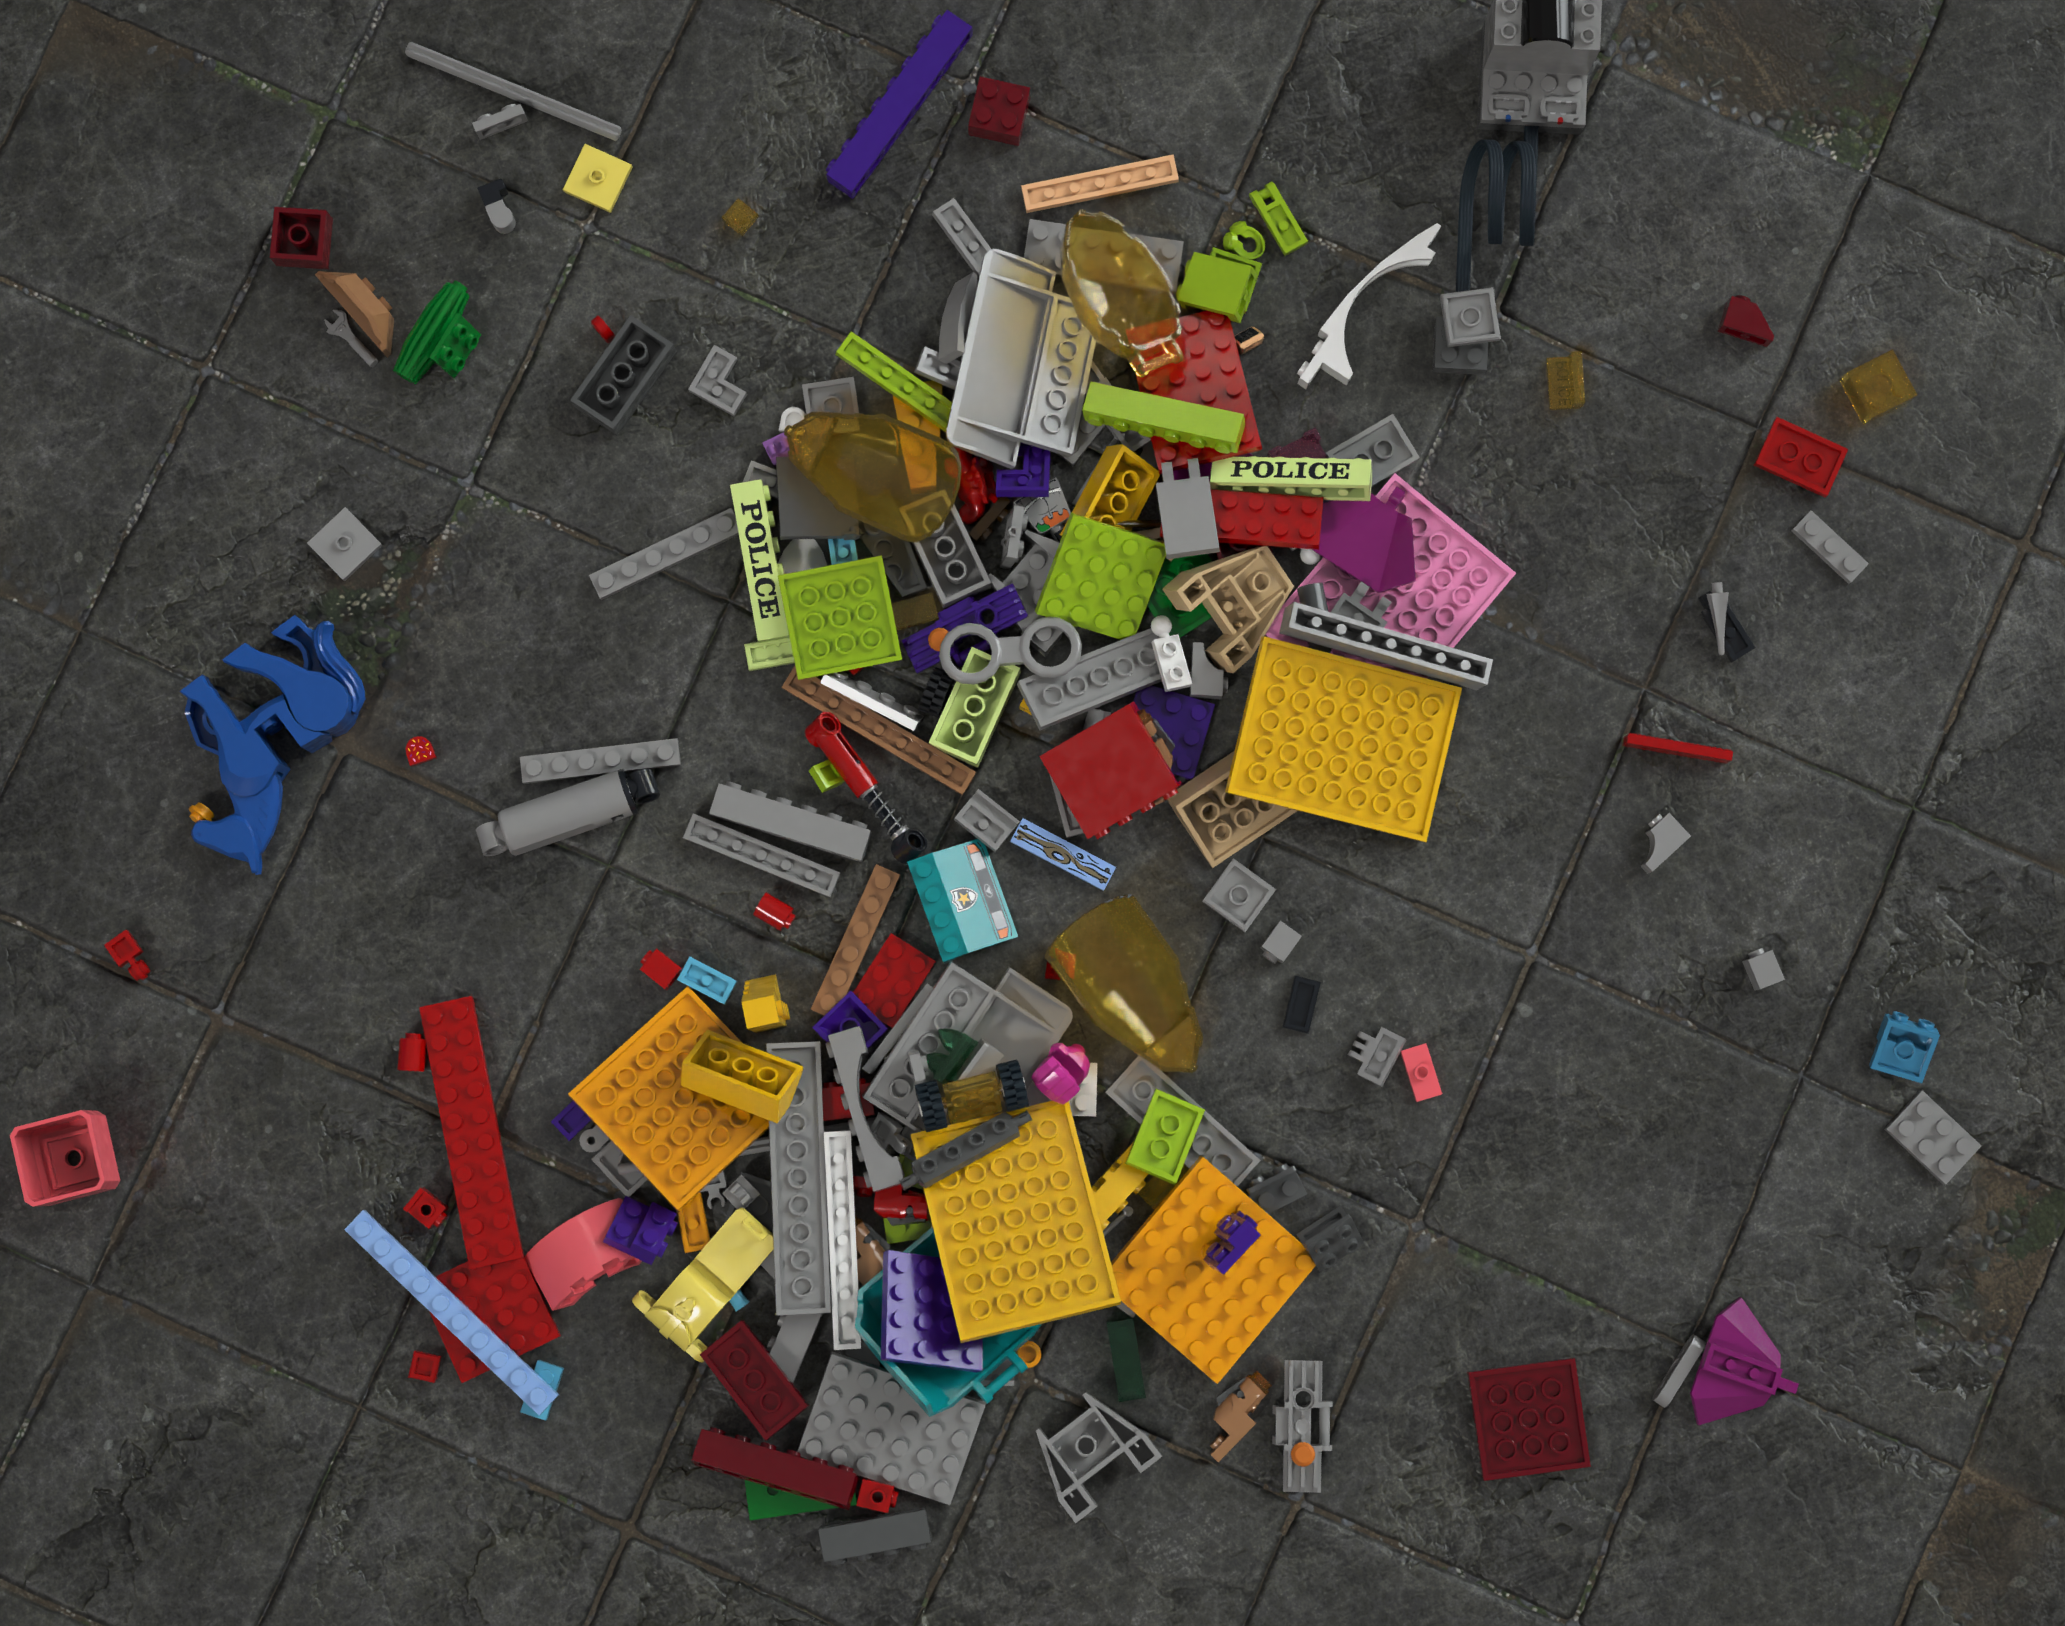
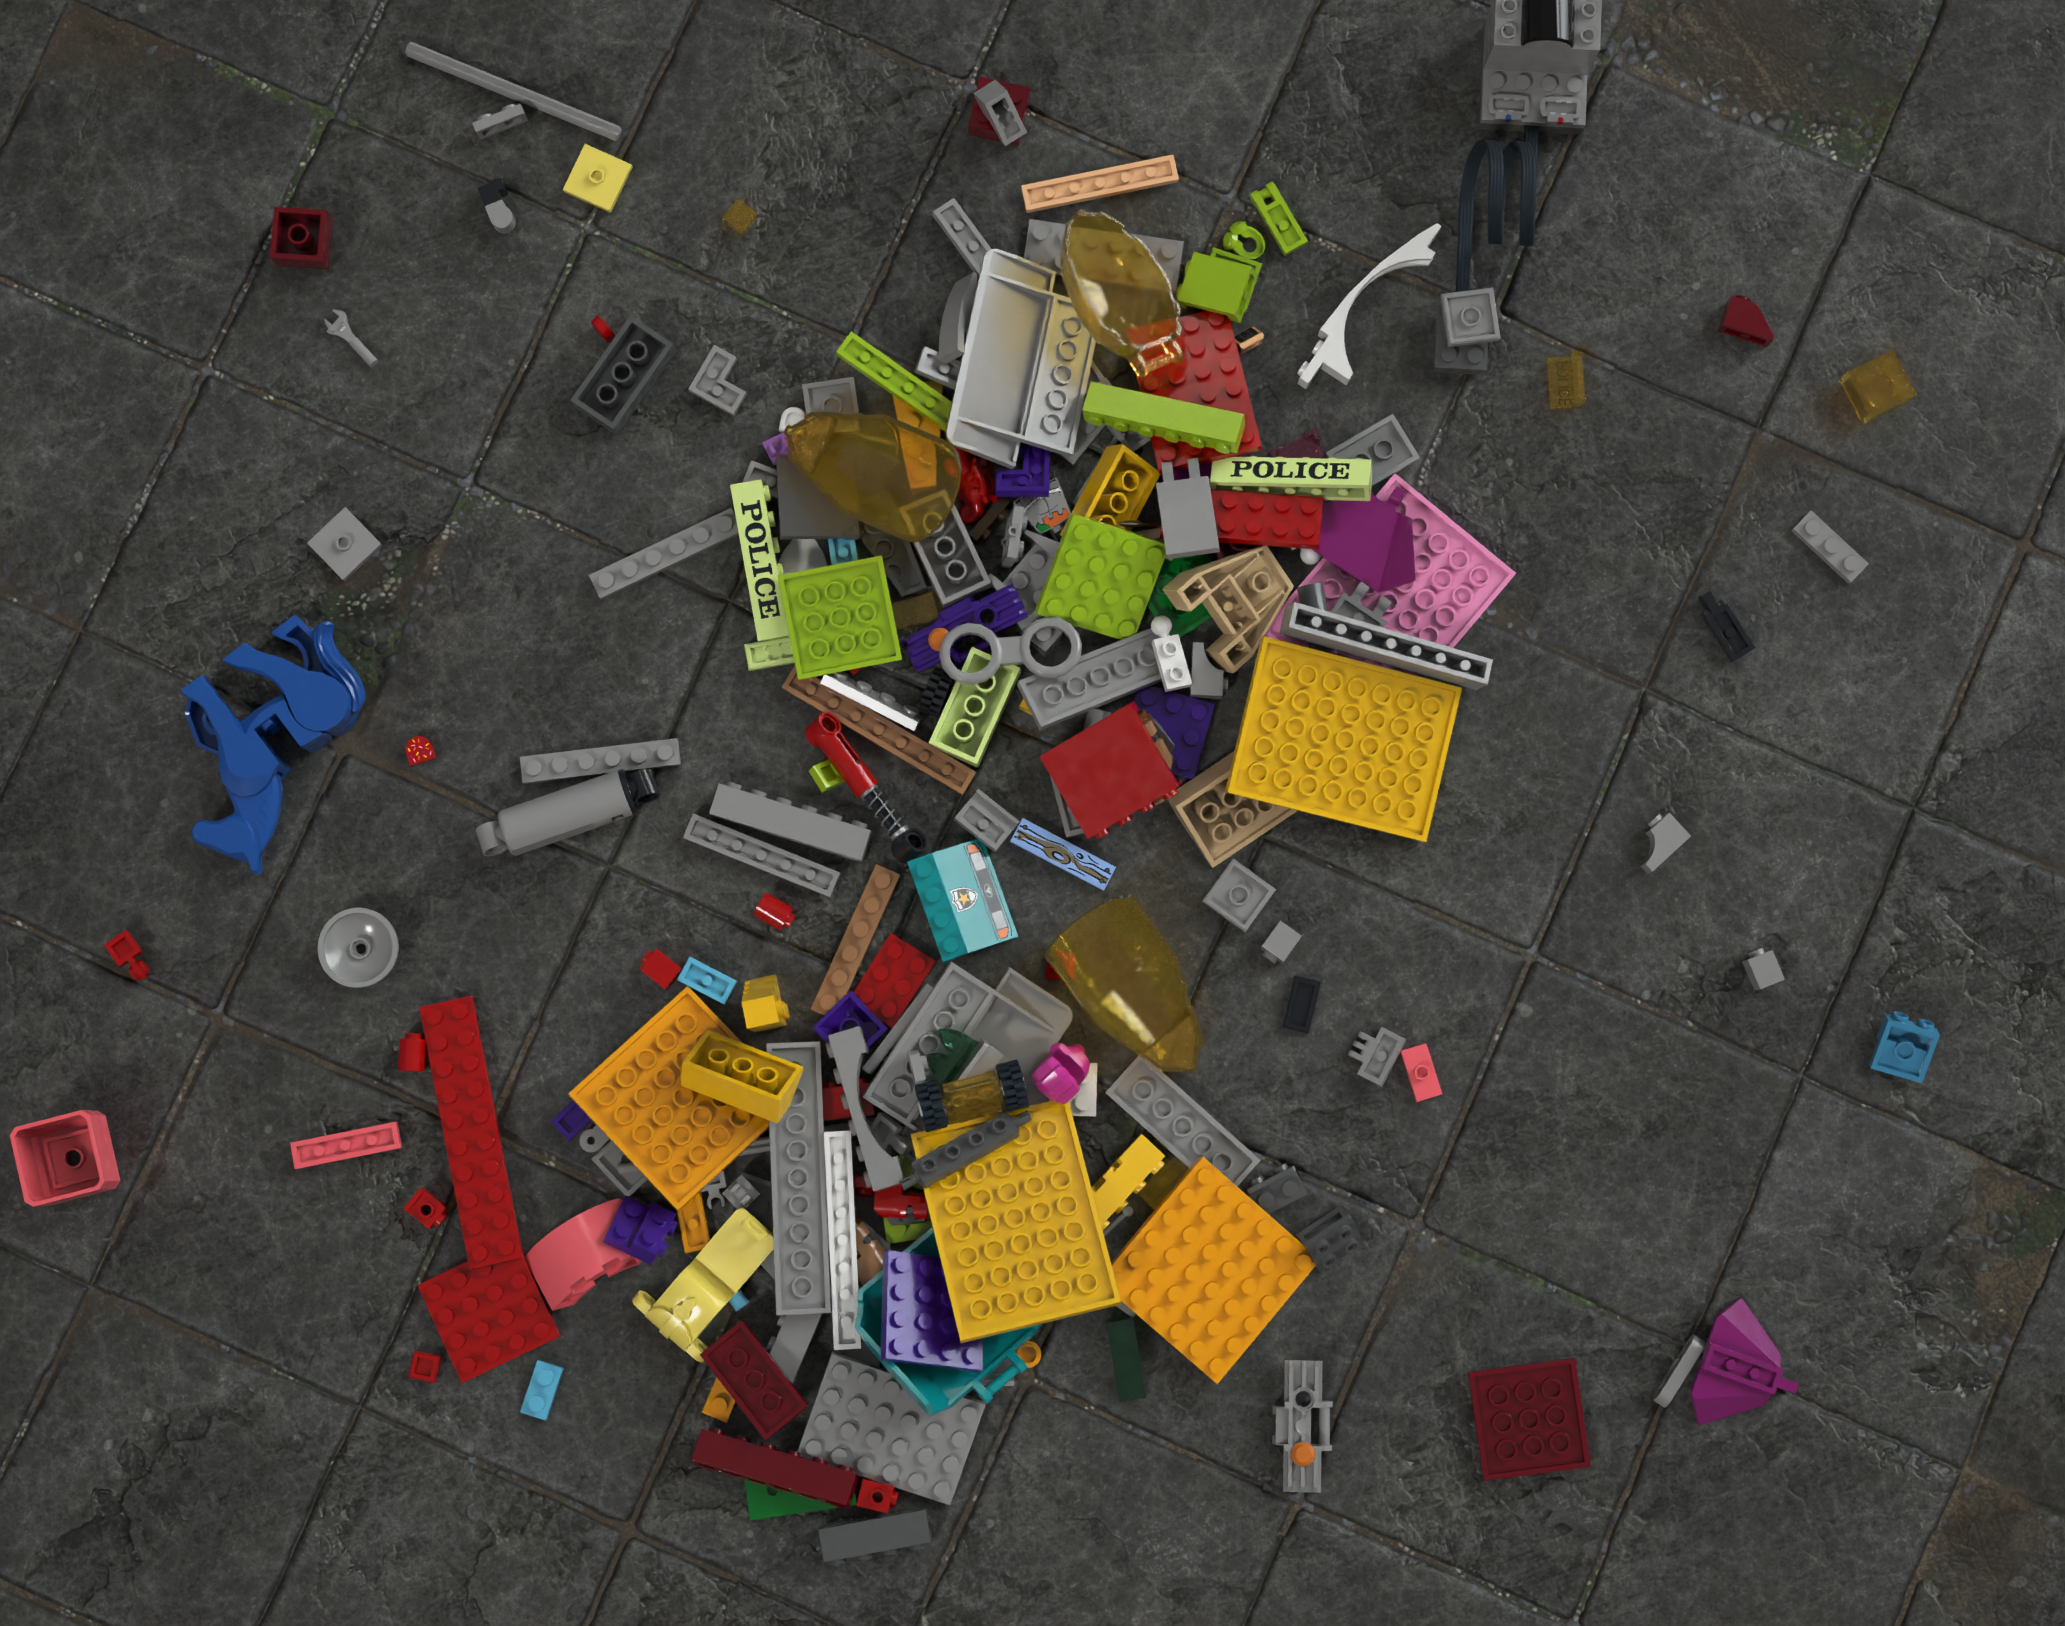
light orange plate [189,802,214,822] -> none
medium nougat wedge [315,271,394,358] -> none
light blue plate [344,1210,559,1415] -> none
green plate [393,280,481,385] -> none
dark purple brick [826,10,973,199] -> none
light grey wedge [1036,1392,1162,1523] -> none
lime plate [1125,1089,1205,1185] -> none
dark purple plate [1203,1211,1261,1275] -> none
medium nougat plate [1209,1370,1272,1462] -> none
red tile [1622,733,1733,764] -> none
light grey piece [1706,582,1729,655] -> none
red plate [1754,417,1848,498] -> none
light grey plate [1884,1090,1981,1185] -> none
none -> coral plate [290,1122,402,1169]
none -> light grey dish [318,908,399,988]
none -> light orange plate [702,1377,736,1423]
none -> light grey arch [973,80,1027,146]

